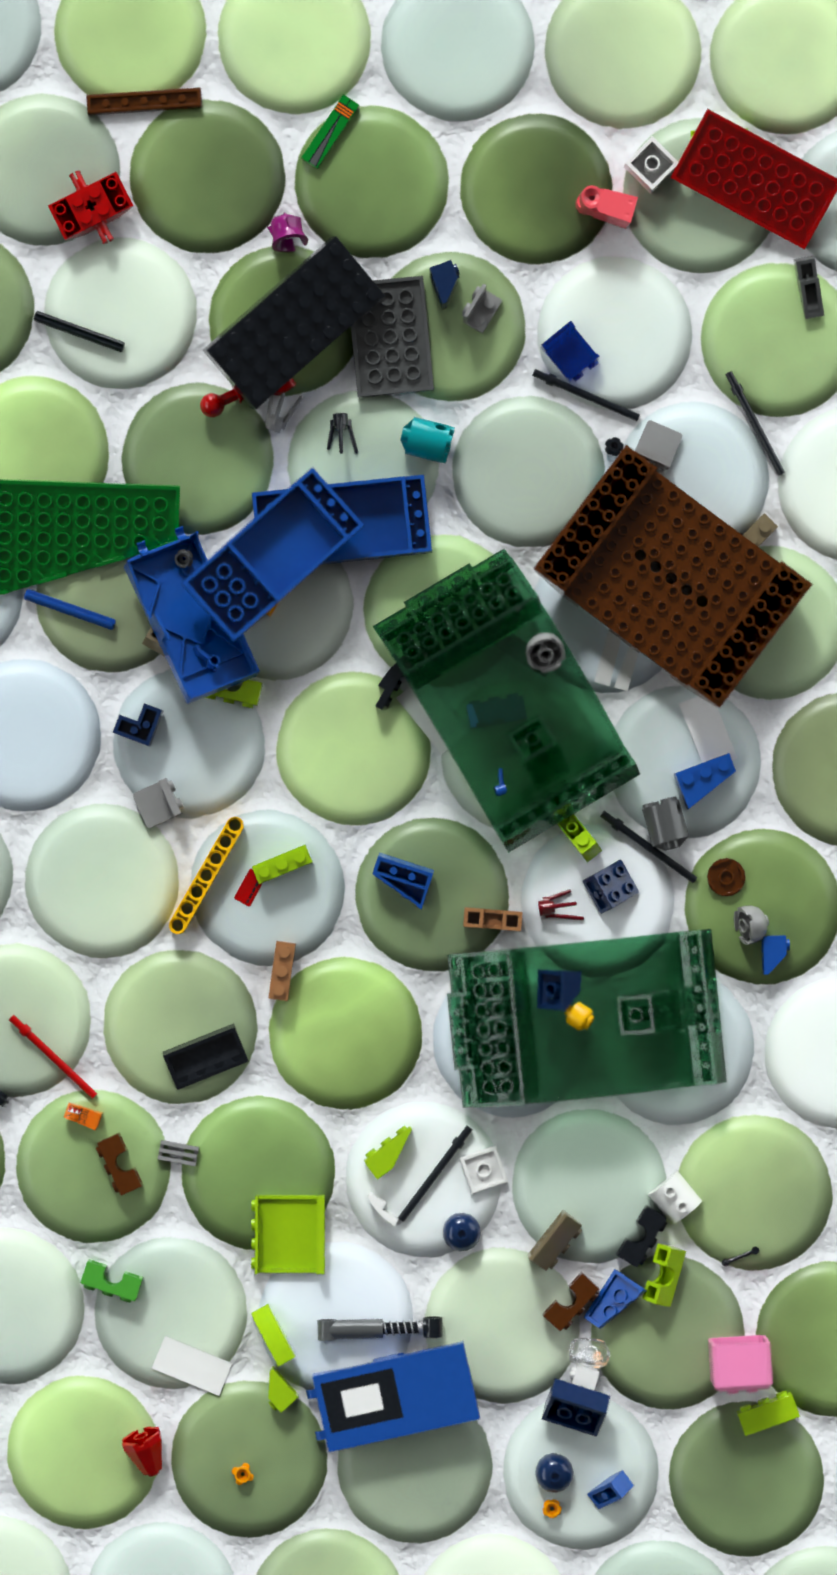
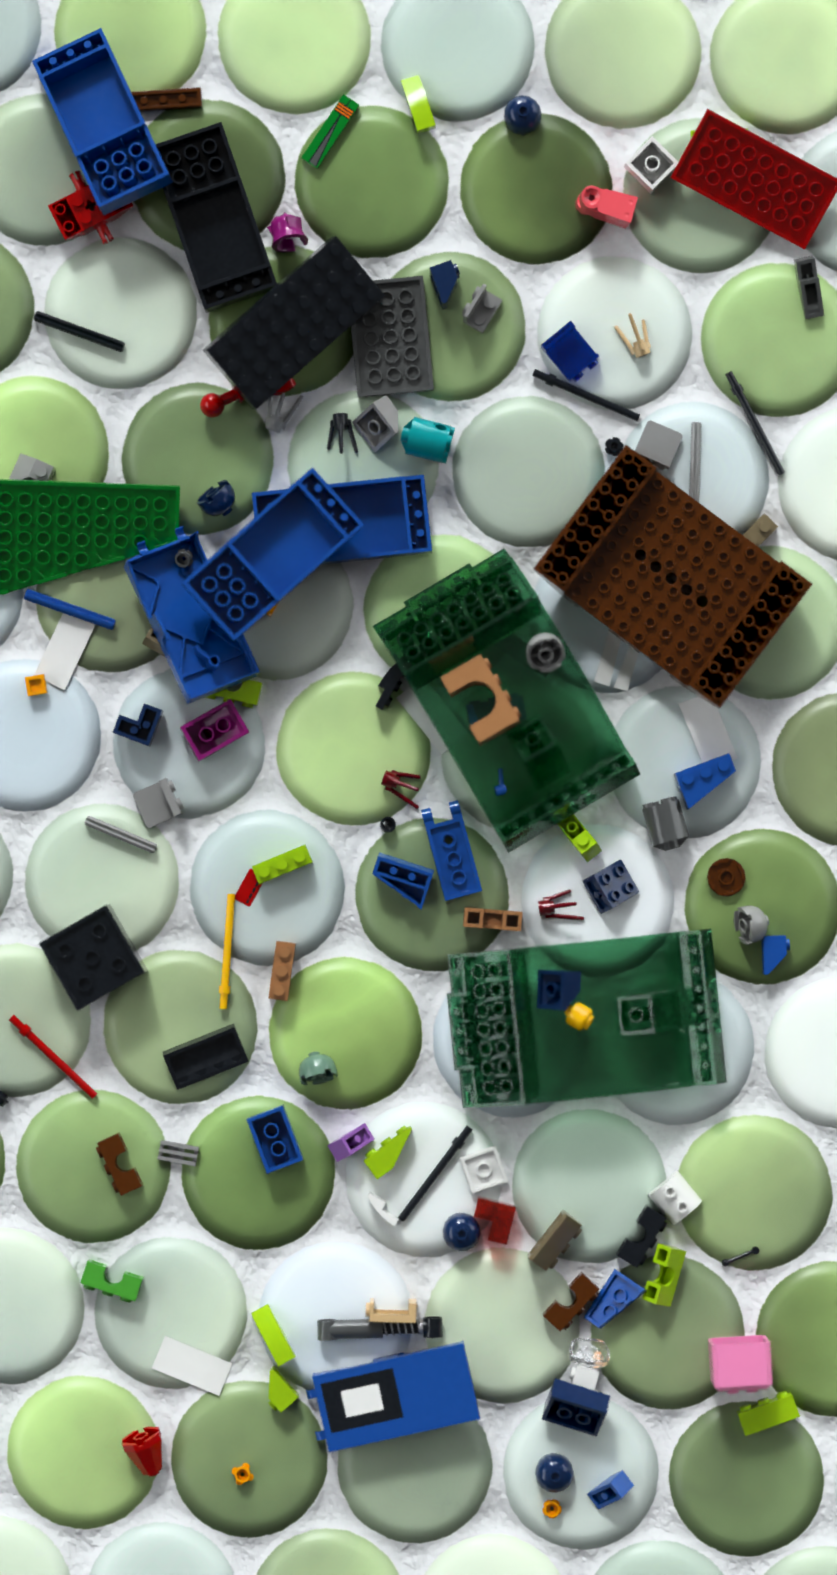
orange leg [64,1102,103,1130] -> none
yellow beam [169,817,244,934] -> none
lime panel [251,1195,325,1274] -> none
black bar [600,810,698,883] -> none
none -> light grey slope [9,453,56,481]
none -> light orange plate [25,674,48,696]
none -> blue piece [32,28,173,215]
none -> white sticker [34,613,96,690]
none -> black container [39,904,148,1011]
none -> light grey axle [85,816,157,853]
none -> black piece [156,122,277,313]
none -> magenta slope [180,699,249,762]
none -> dark blue cylinder [197,480,235,516]
none -> yellow bar [219,894,235,1009]
none -> blue brick [246,1104,304,1174]
none -> sand green cylinder [299,1052,338,1085]
none -> medium lavender slope [327,1123,375,1162]
none -> light grey slope [352,395,398,453]
none -> tan panel [366,1298,416,1323]
none -> black hinge [380,817,396,833]
none -> dark red plant [381,770,421,809]
none -> lime slope [401,75,436,134]
none -> blue hinge [421,800,482,901]
none -> medium nougat arch [440,654,521,746]
none -> clear red brick [474,1196,516,1245]
none -> dark blue cylinder [504,95,542,135]
none -> tan plant [614,313,651,358]
none -> light grey axle [689,422,701,502]

